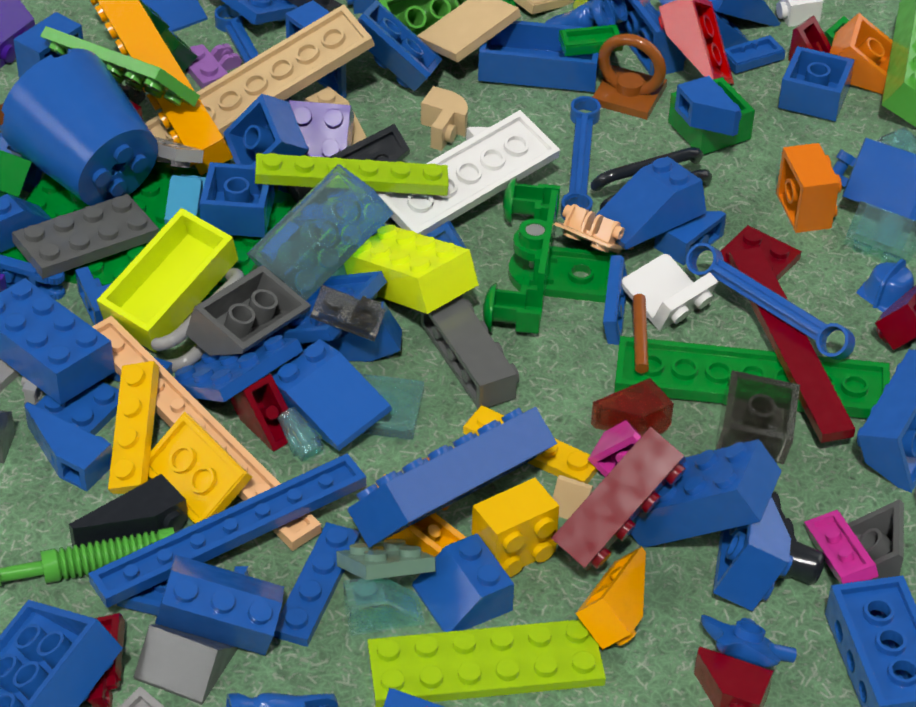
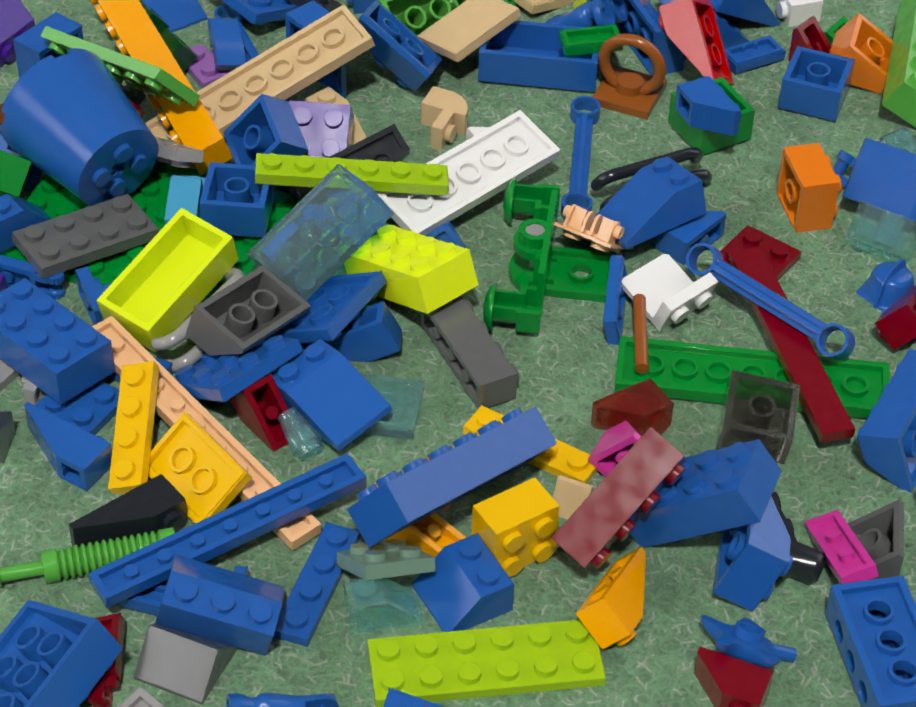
clear smoke hinge [310,285,386,341] -> none
none -> blue slope [207,18,246,70]

